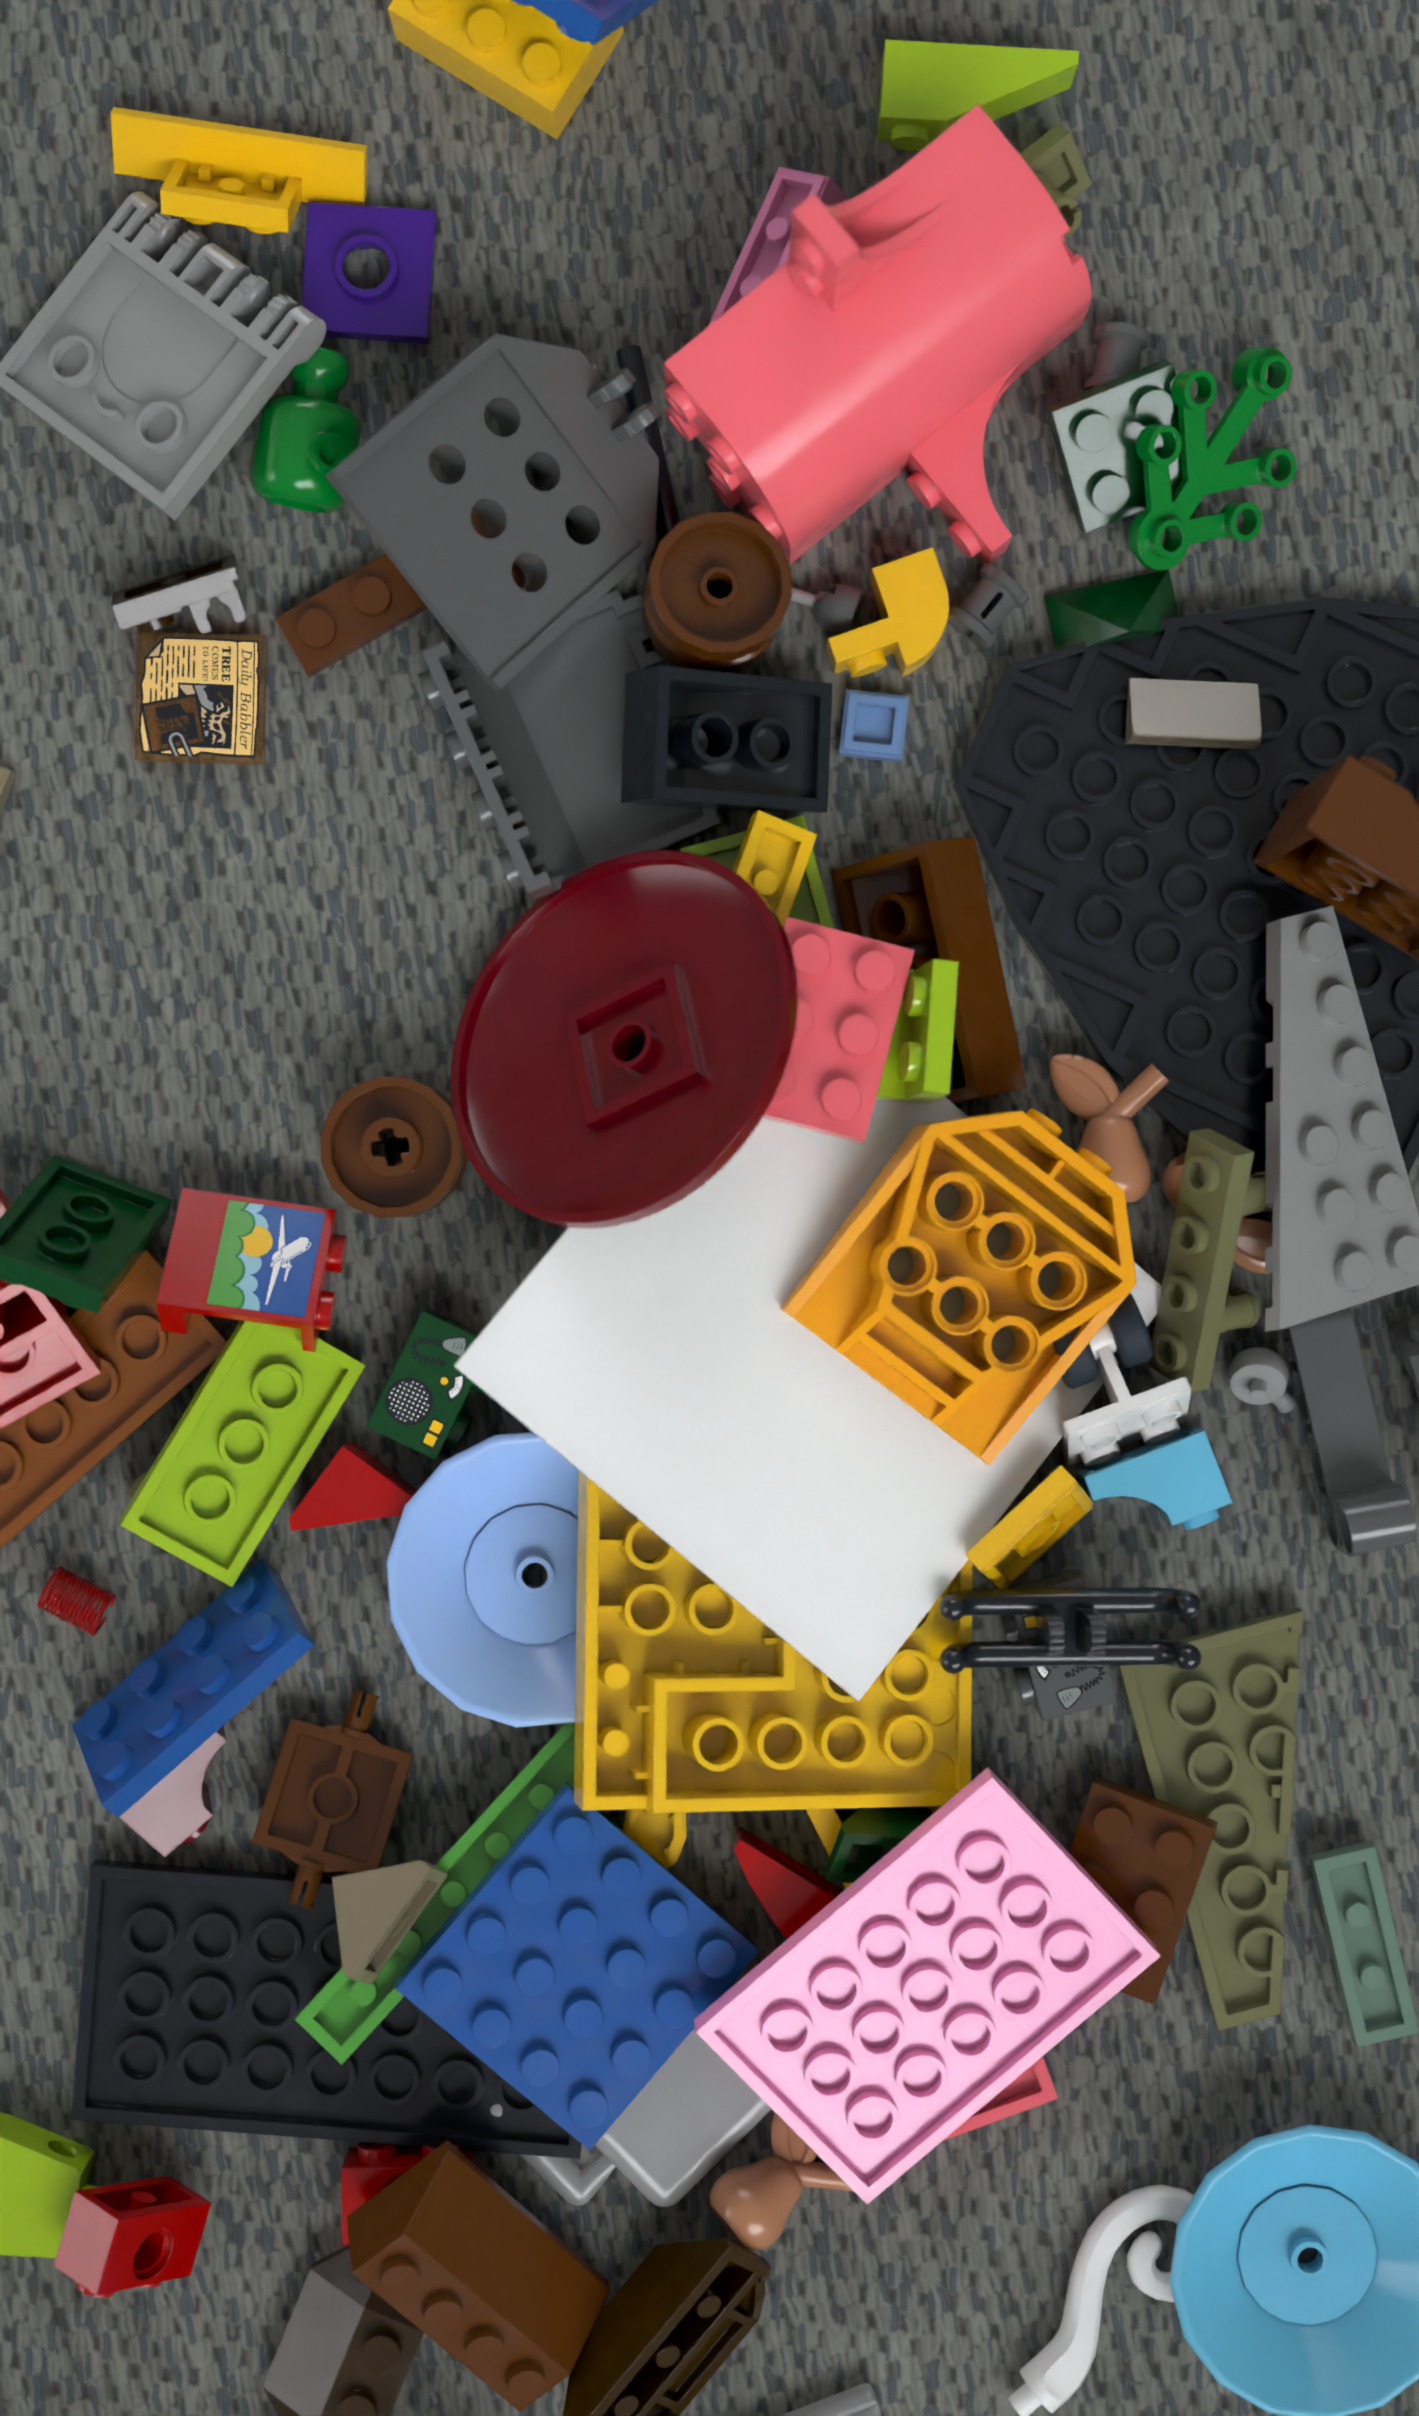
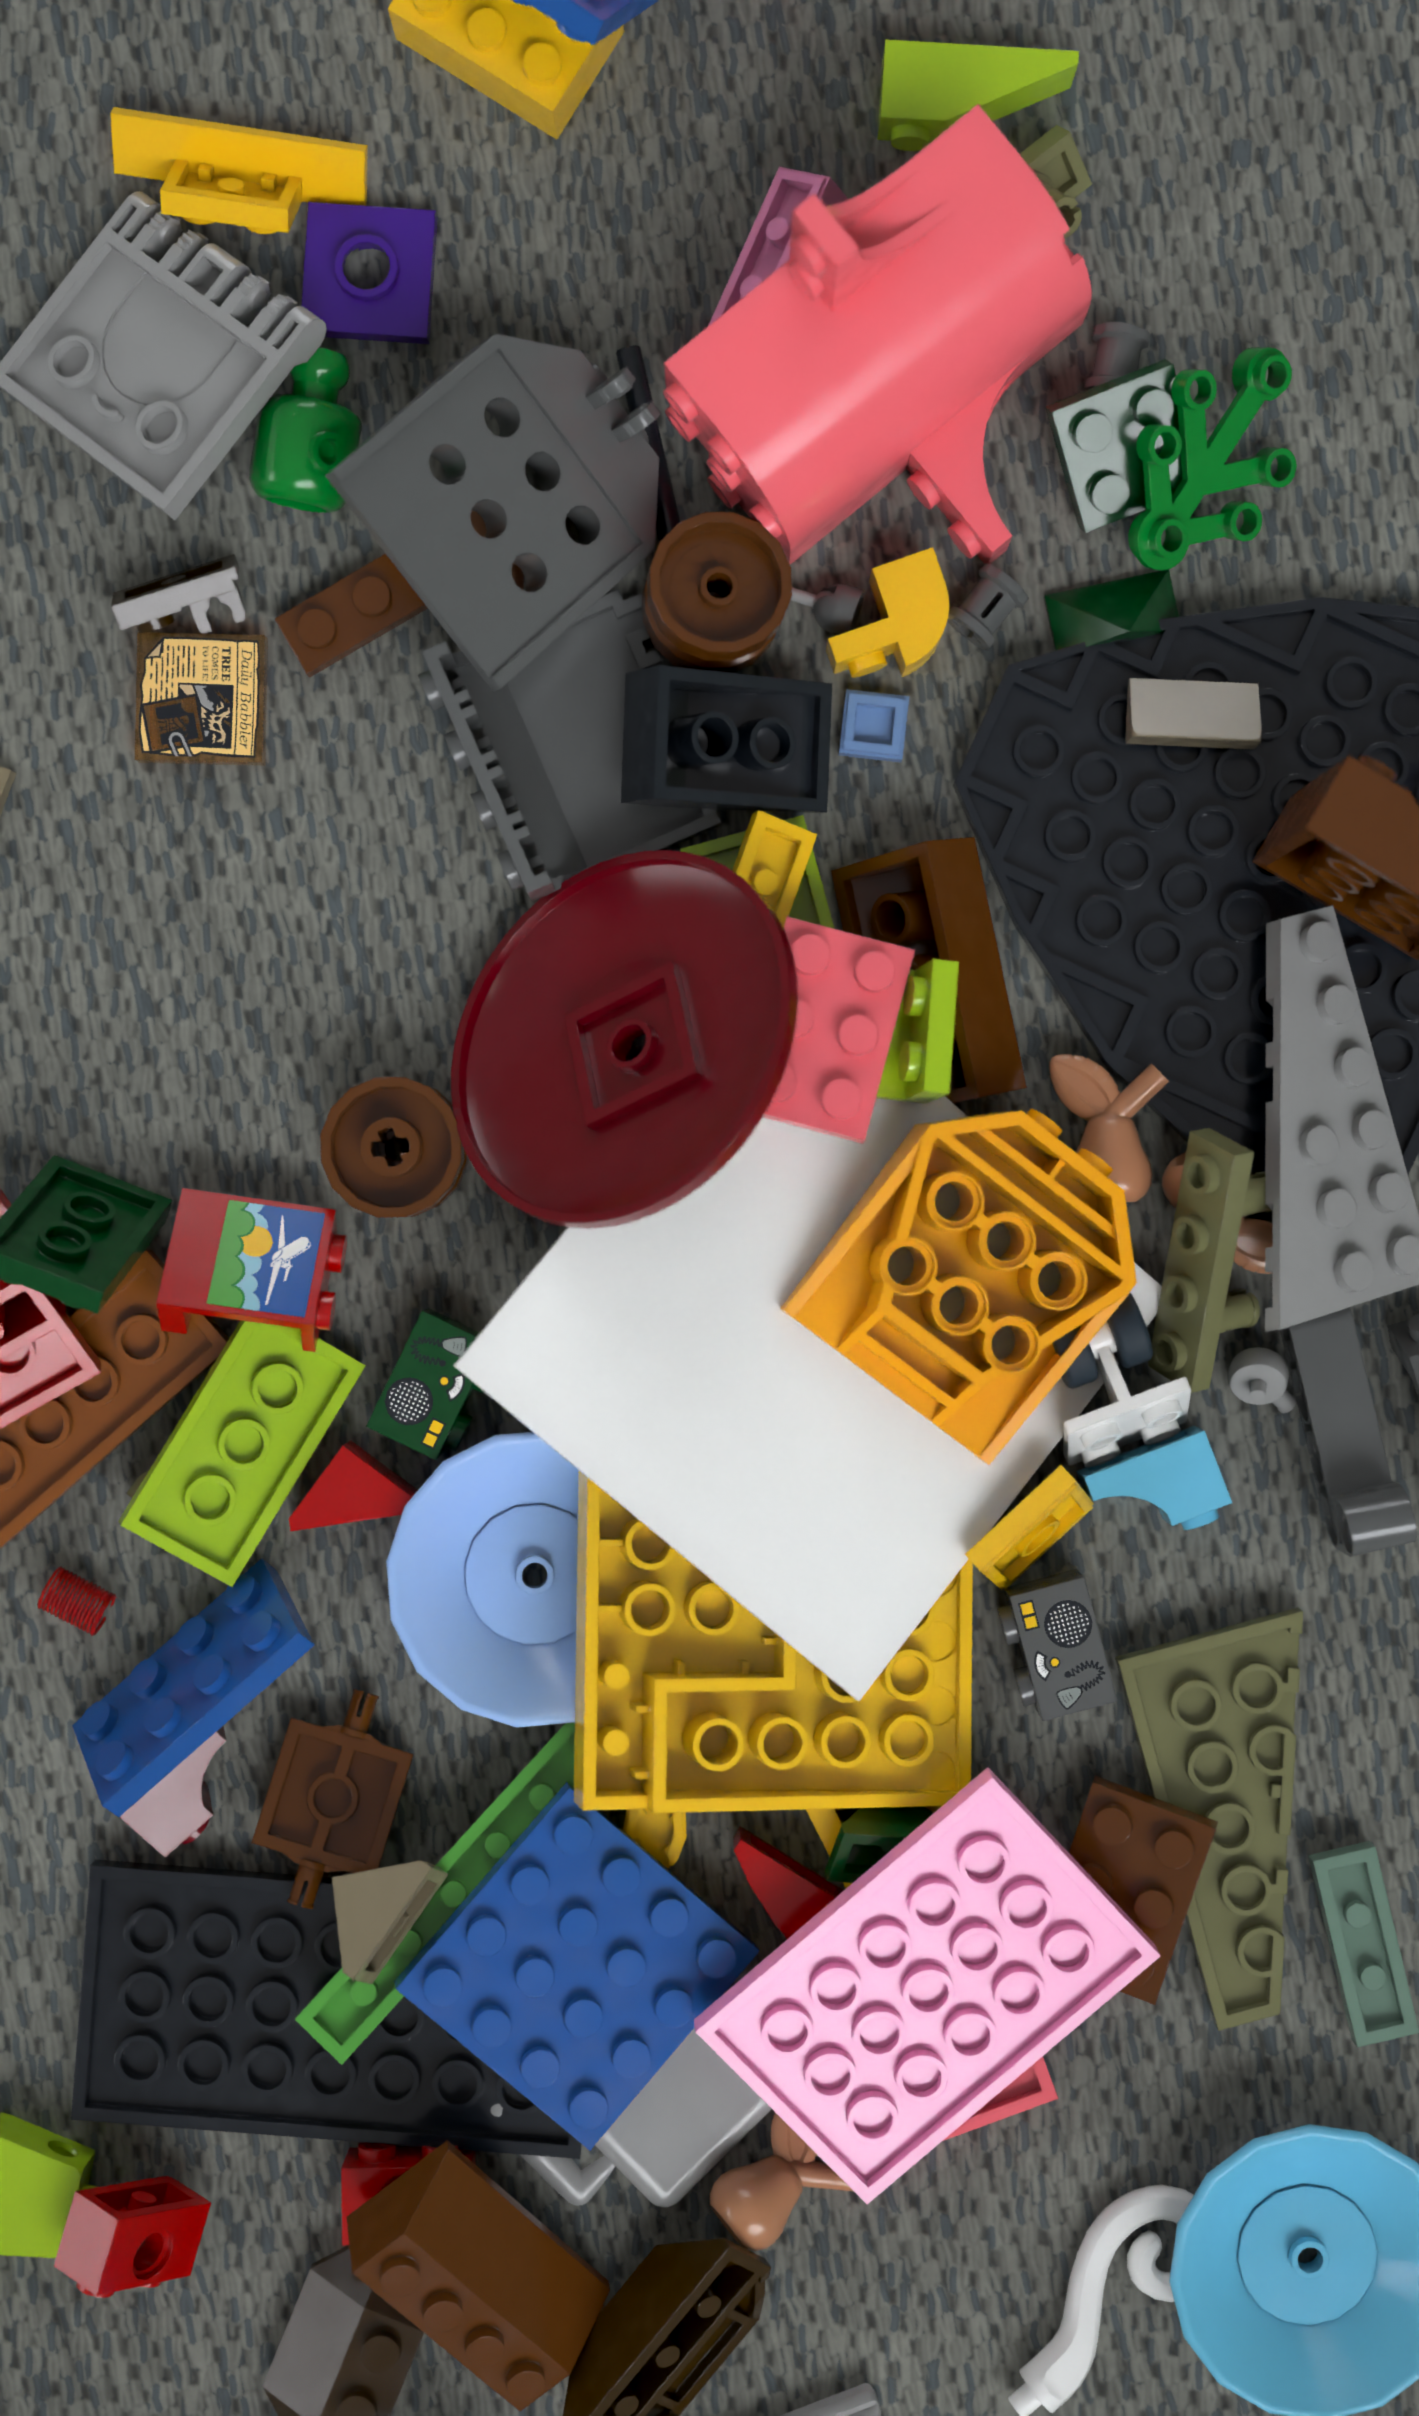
black piece [939,1587,1202,1674] -> none

